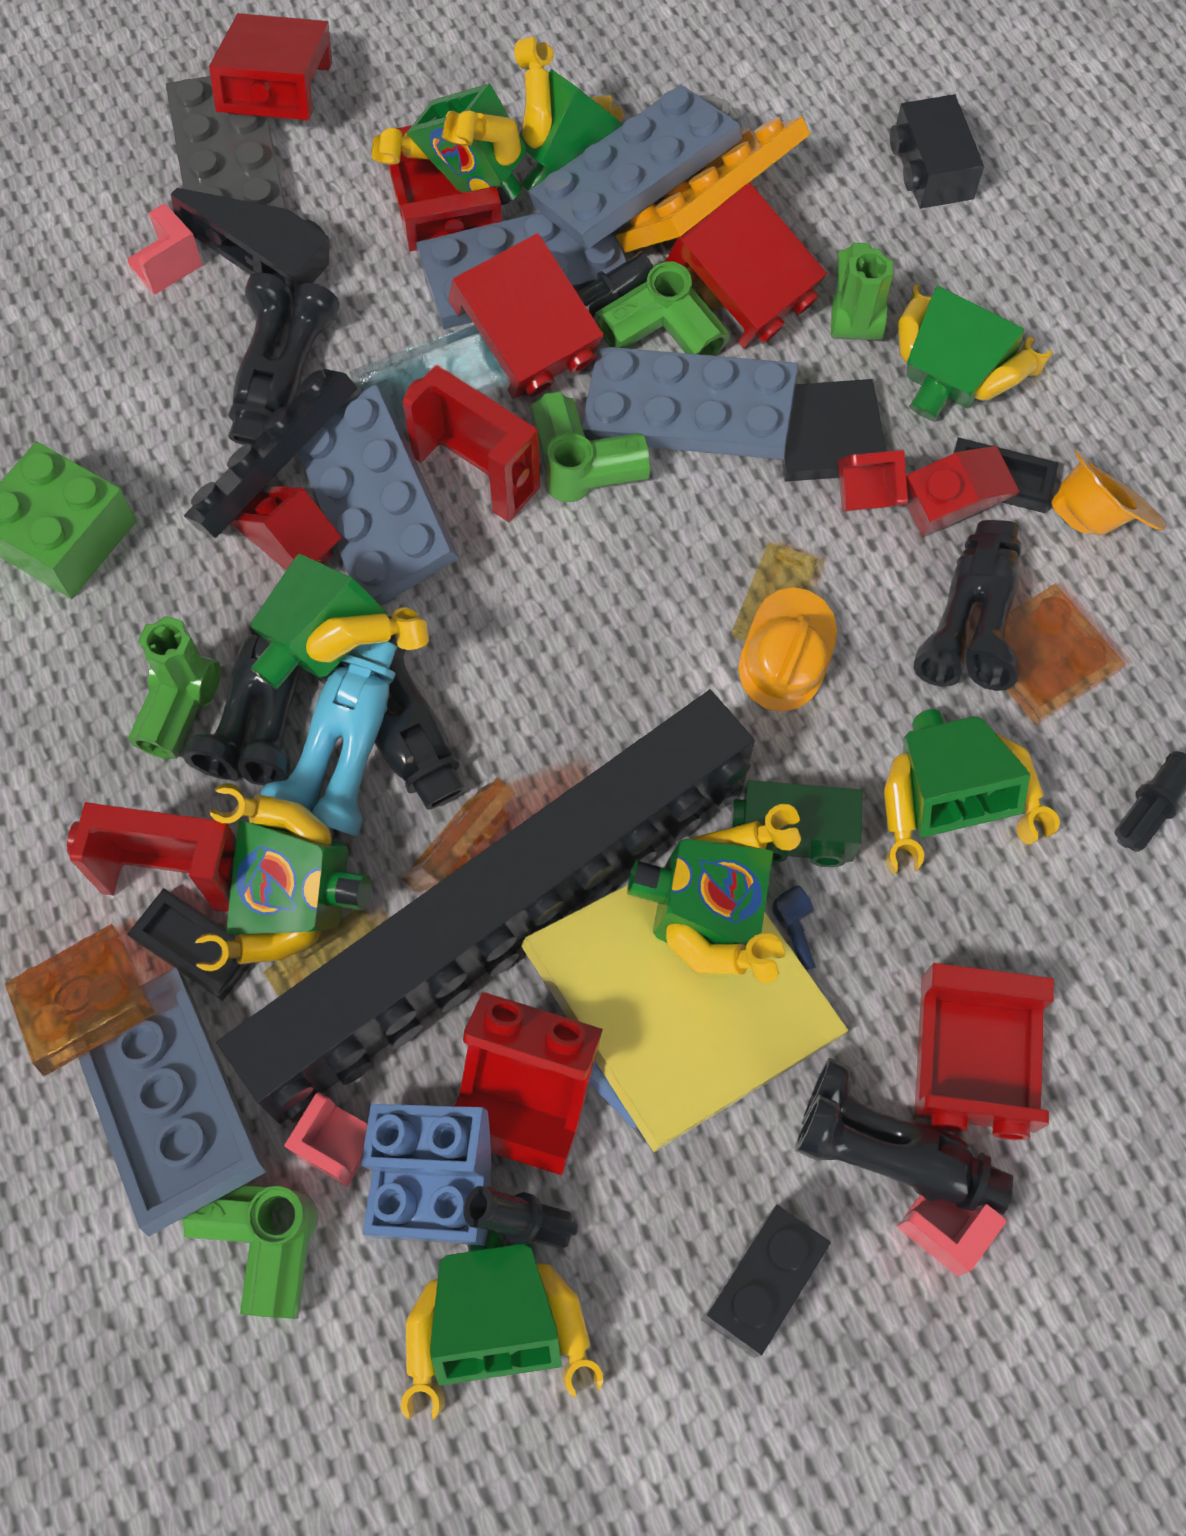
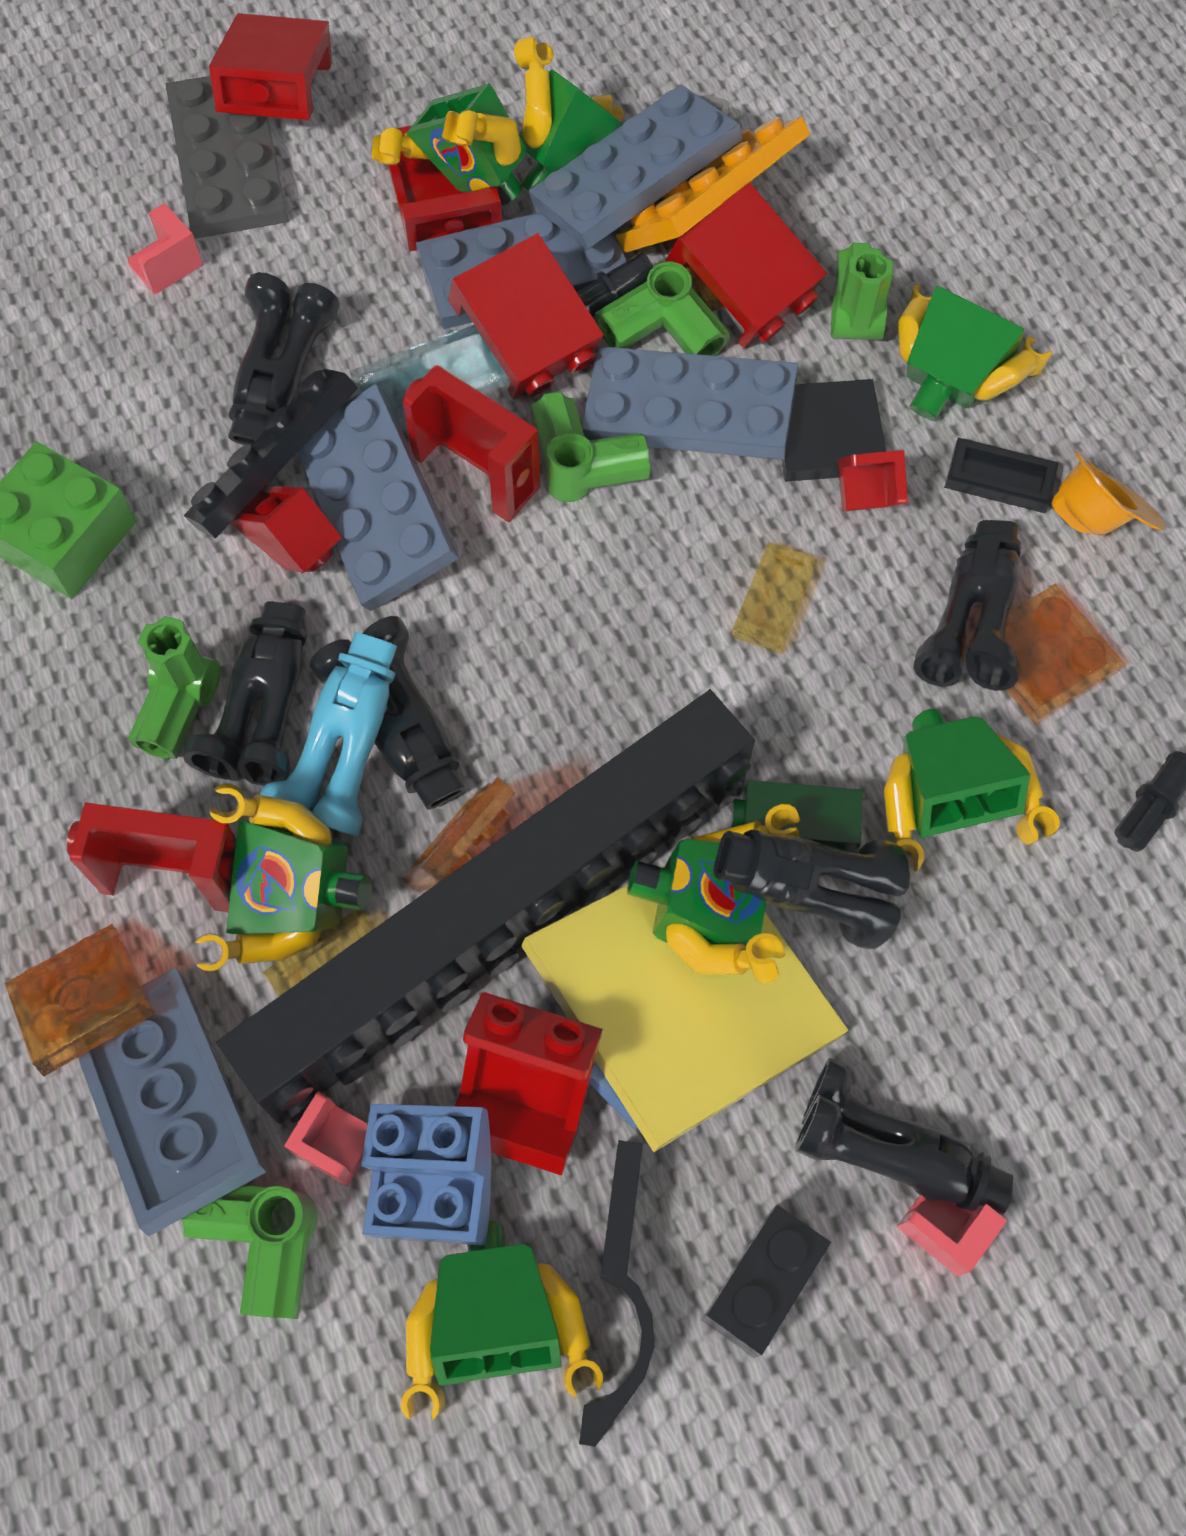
black tile [127,888,252,1001] -> none
black slope [171,188,329,301] -> none
green torso [251,553,429,689] -> none
black axle [464,1186,578,1249] -> none
light orange piece [738,587,838,712] -> none
dark blue hand [772,885,816,971] -> none
black brick [890,94,984,209] -> none
red slope [906,446,1020,537] -> none
red panel [914,963,1054,1140] -> none
none -> black piece [579,1140,655,1447]
none -> black piece [713,830,910,949]

